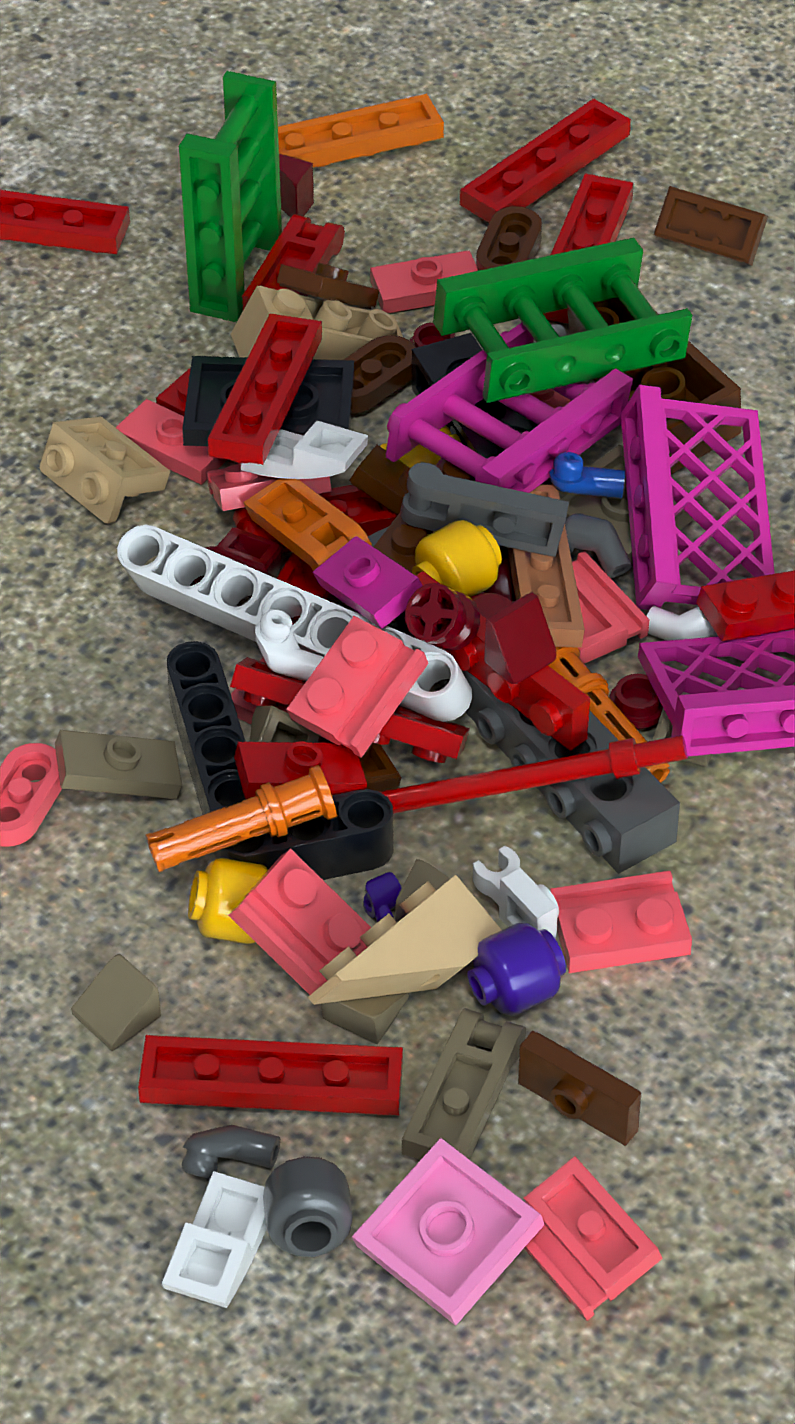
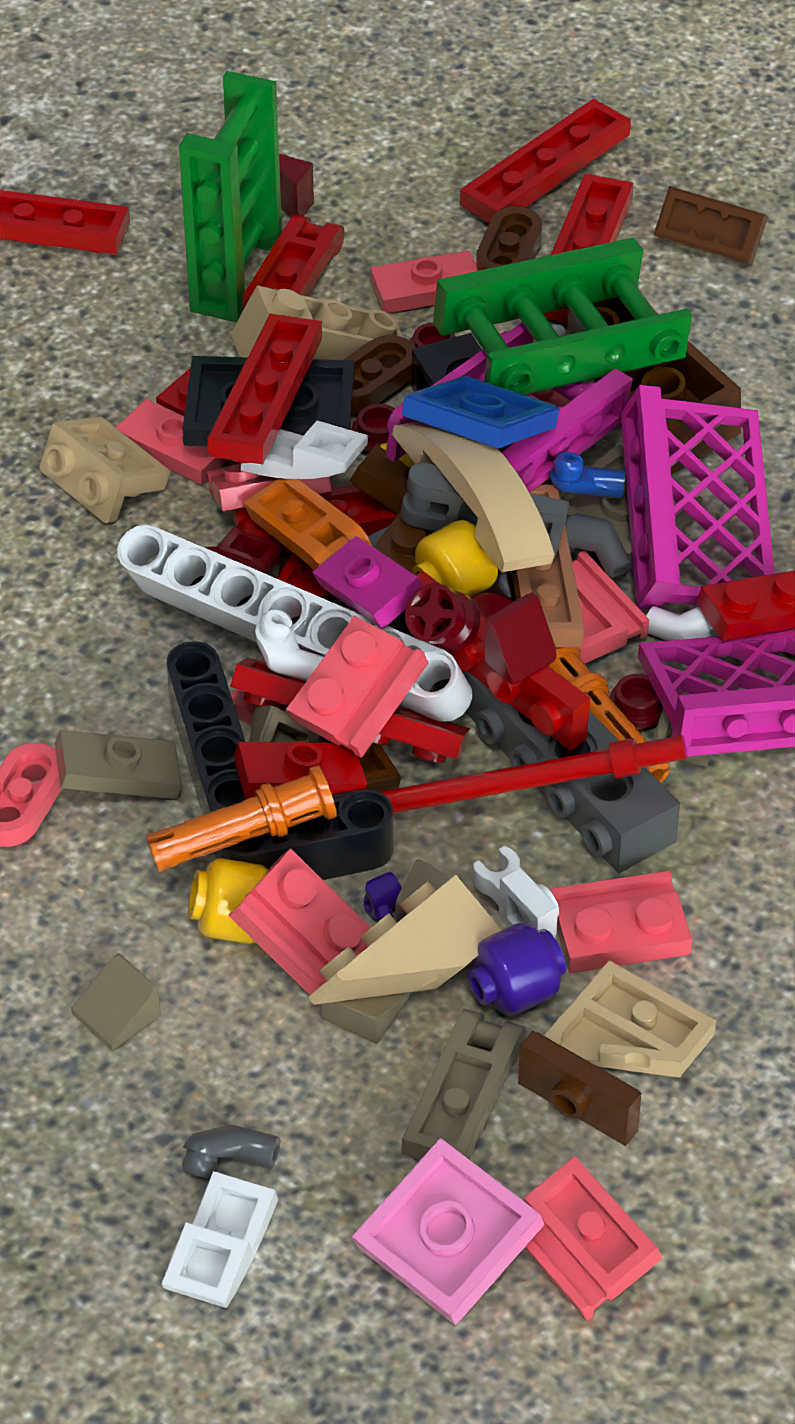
red plate [138,1035,403,1116] -> none
dark grey head [263,1156,353,1257] -> none
reddish brown plate [277,263,380,309] -> none
orange plate [278,94,444,167] -> none
none -> dark red plate [352,404,395,452]
none -> tan slope [392,422,555,572]
none -> blue tile [402,375,559,449]
none -> tan wing [544,960,716,1078]

